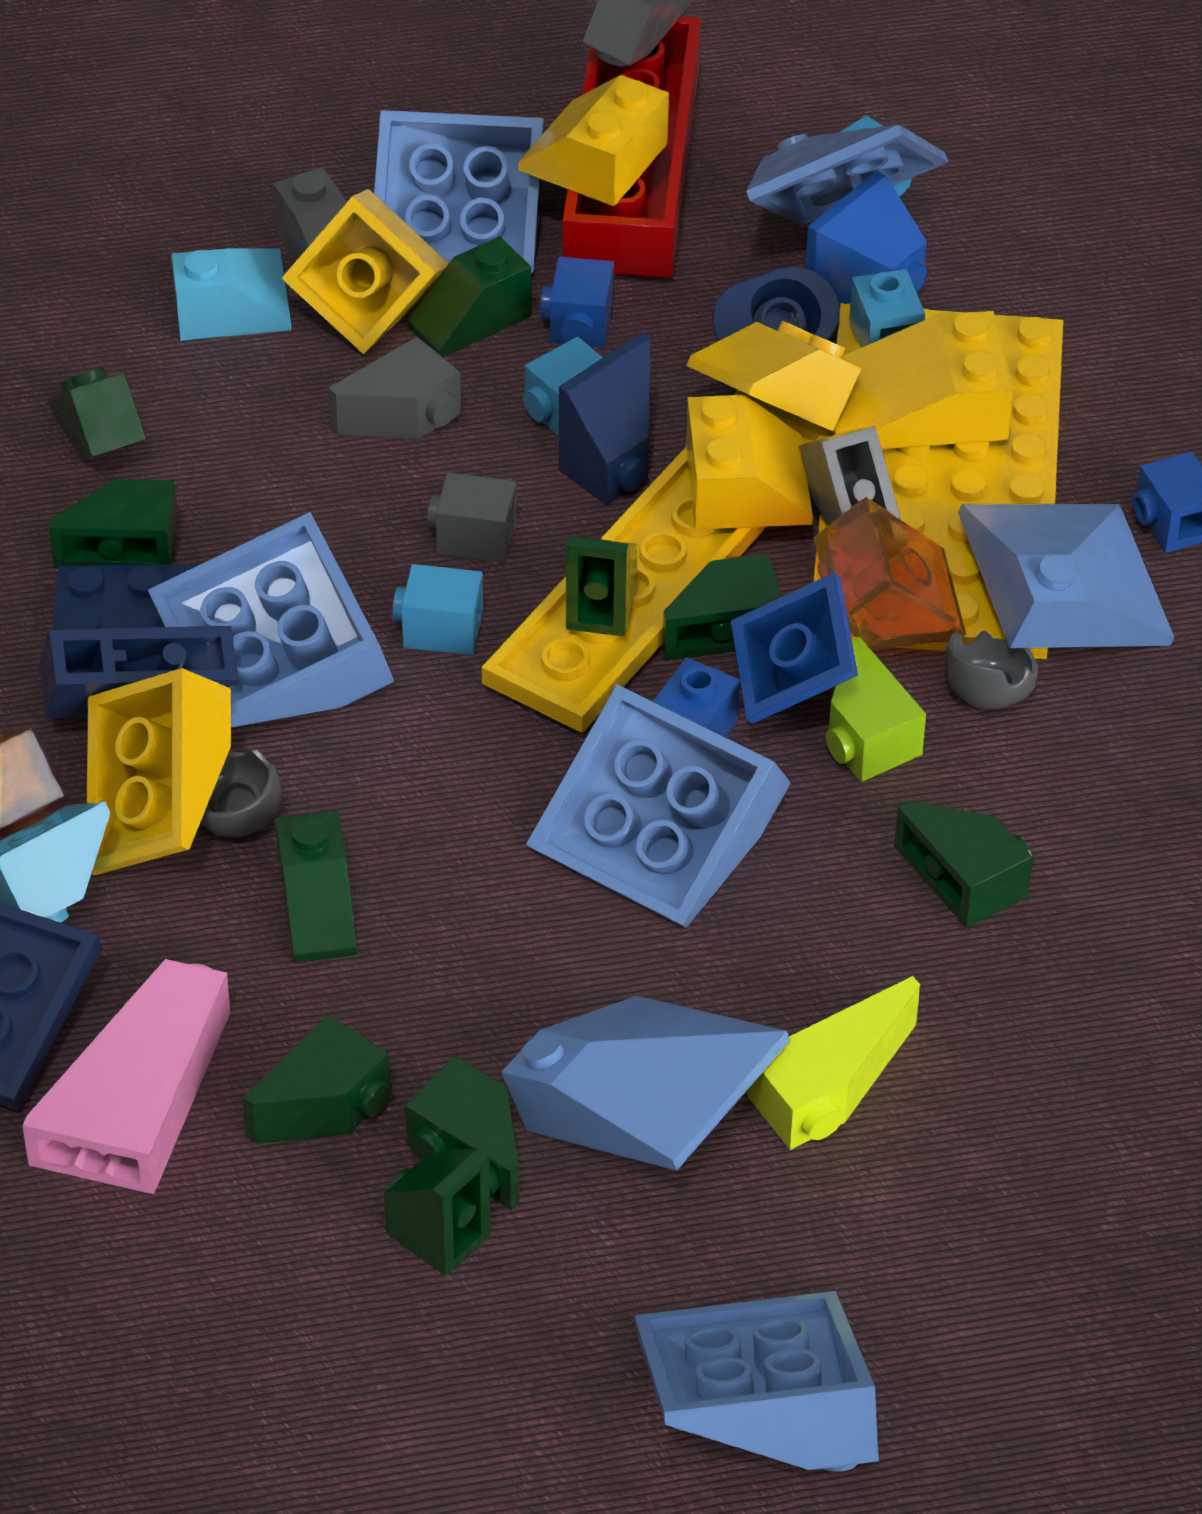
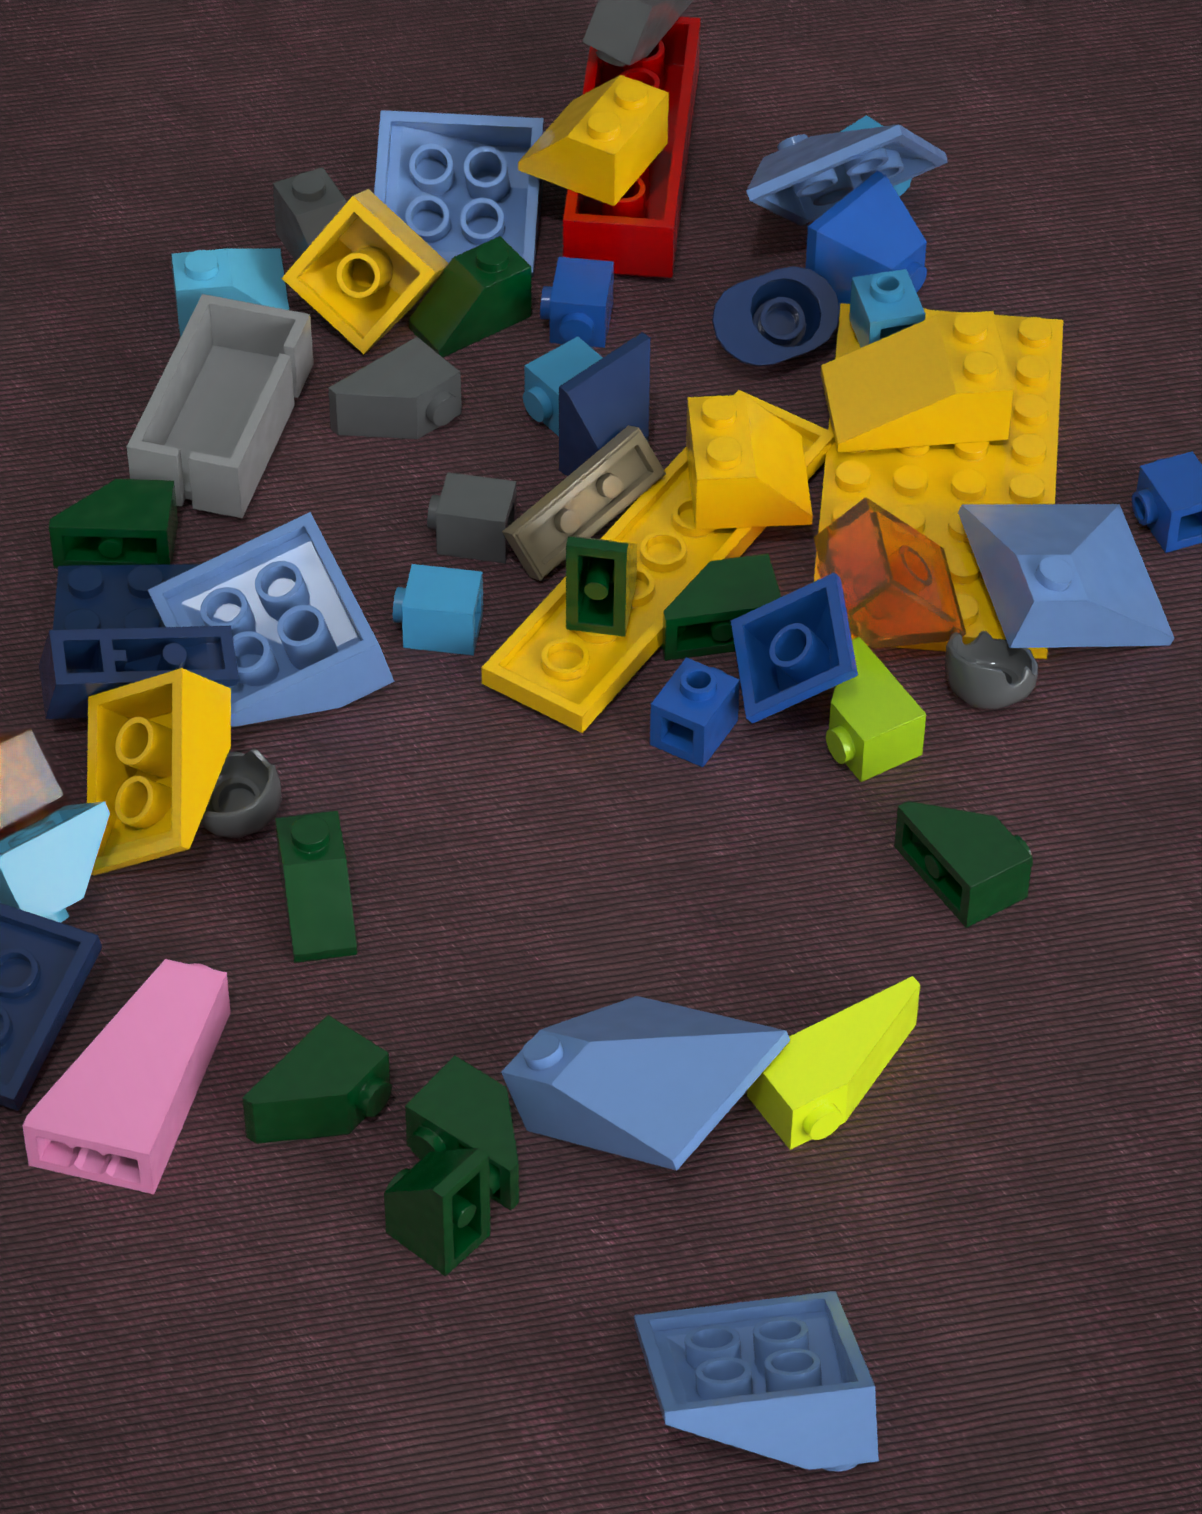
dark green slope [47,367,146,460] -> none
medium blue slope [526,684,791,929] -> none
yellow slope [686,321,862,432] -> none
dark grey slope [798,426,907,557] -> none
none -> light grey piece [127,294,314,518]
none -> dark tan tile [502,425,666,581]

